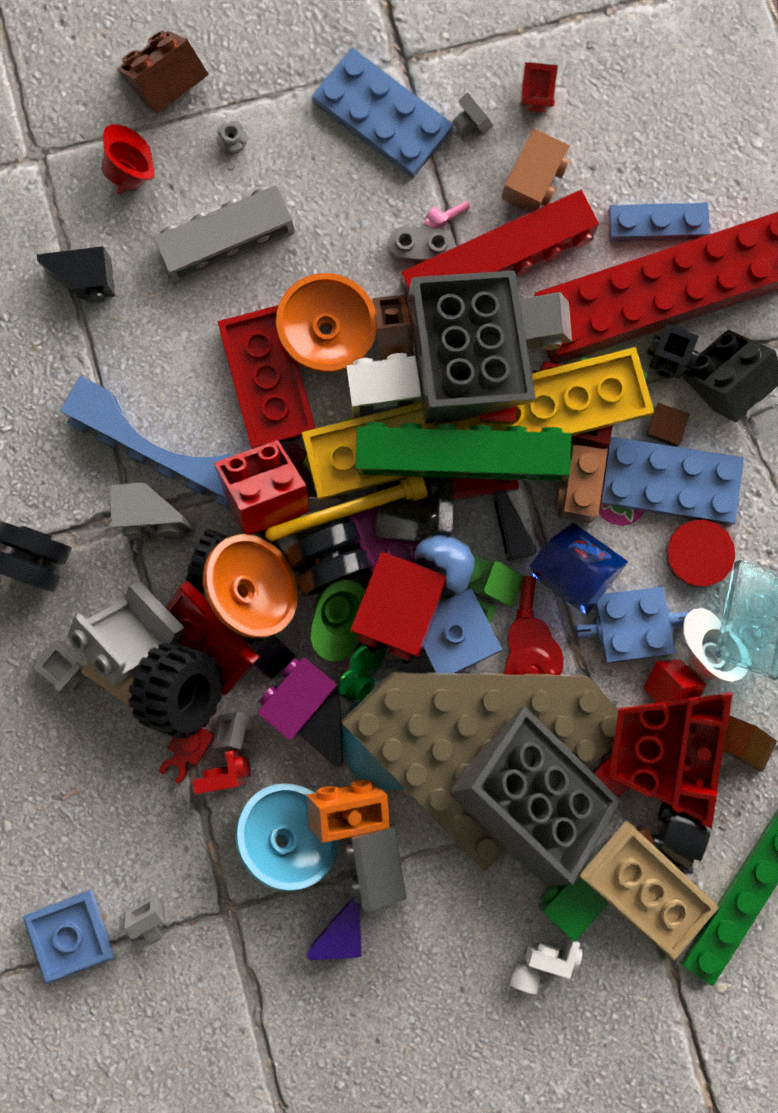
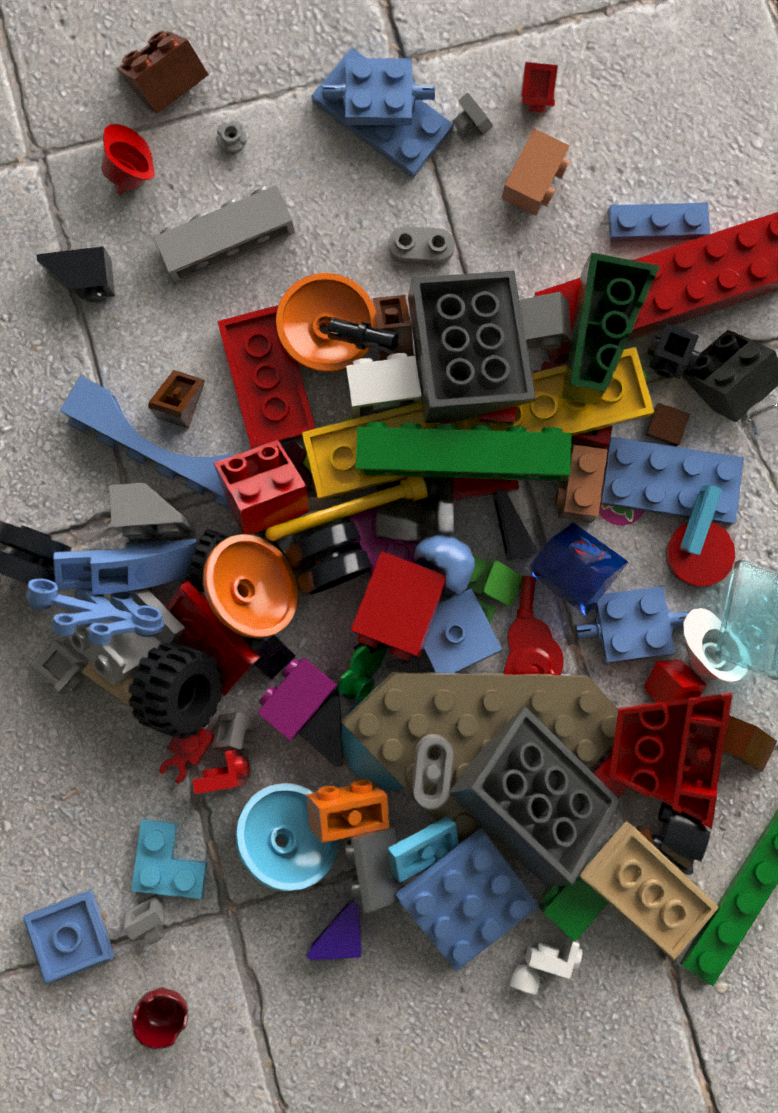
bright green piece [310,579,366,661] -> none
red brick [401,189,599,297] -> none
bright pink hand [424,201,470,229] -> none
none -> medium blue plant [26,579,164,645]
none -> medium blue slope [54,539,196,595]
none -> medium azure plate [131,819,207,899]
none -> dark red hair [132,987,189,1050]
none -> reddish brown slope [148,370,205,429]
none -> medium blue plate [322,58,435,125]
none -> black pin [328,317,399,354]
none -> medium azure plate [388,816,459,883]
none -> medium blue plate [395,828,540,971]
none -> light grey plate [411,734,453,809]
none -> dark green wedge [562,252,660,405]
none -> medium azure tile [680,485,722,555]

